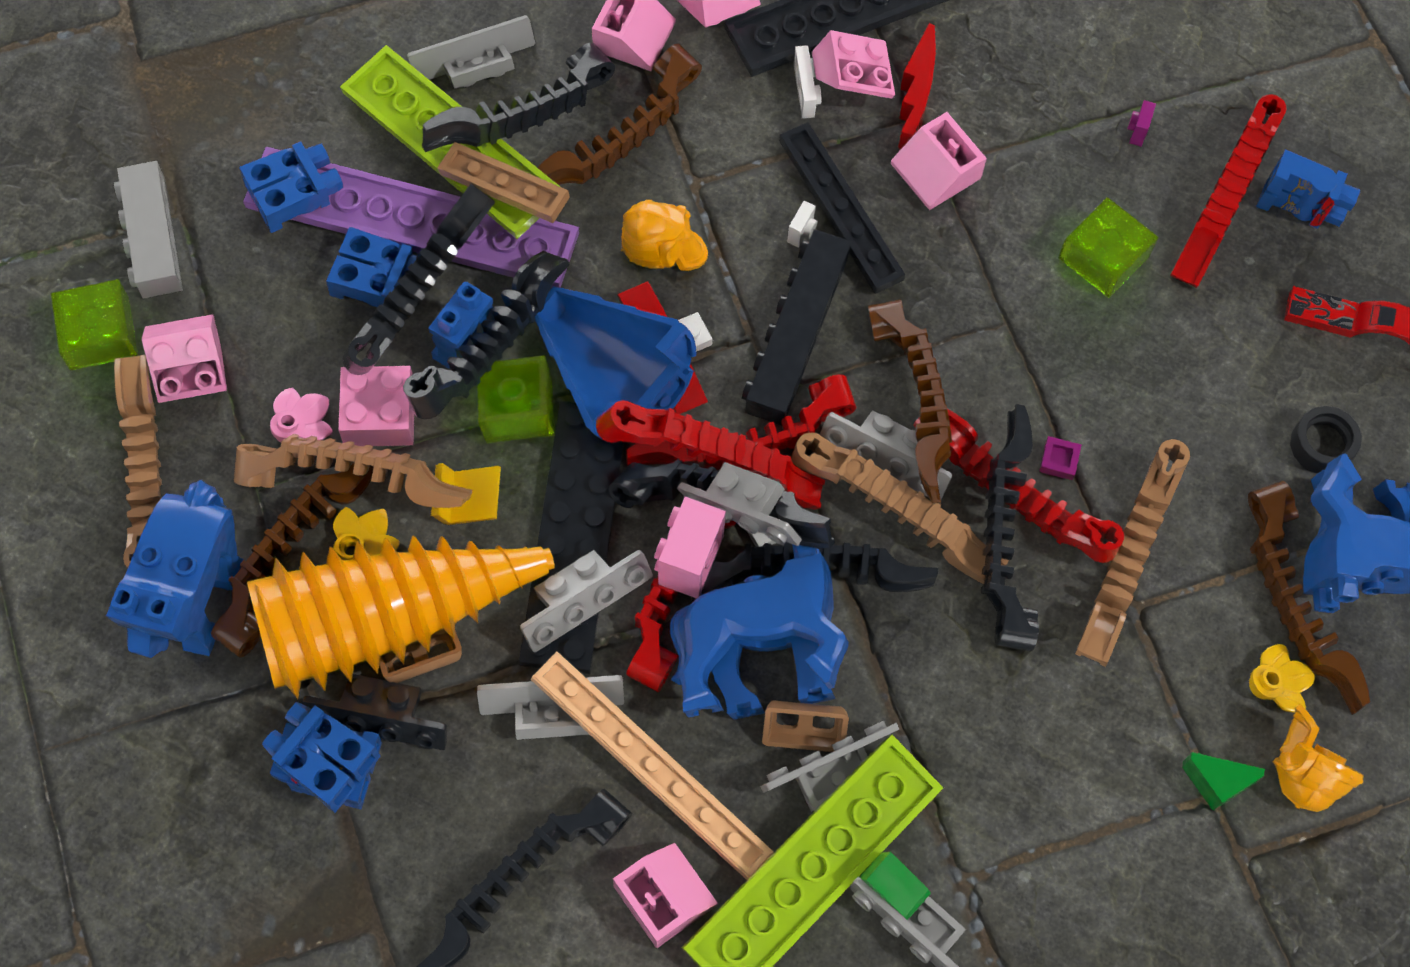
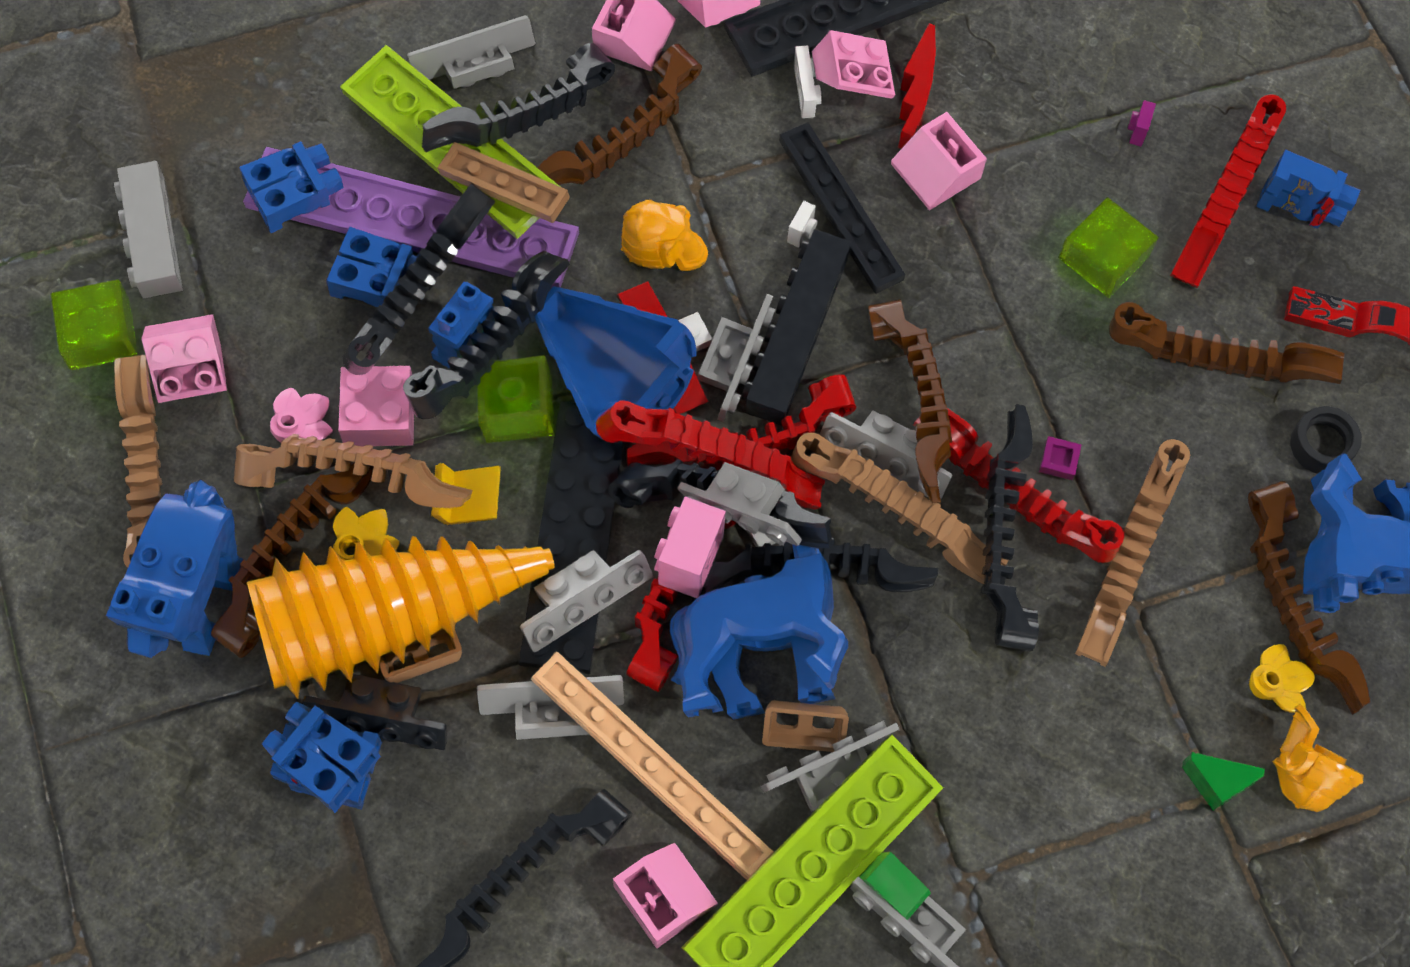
none -> light grey bracket [697,294,775,422]
none -> reddish brown piece [1109,302,1345,384]

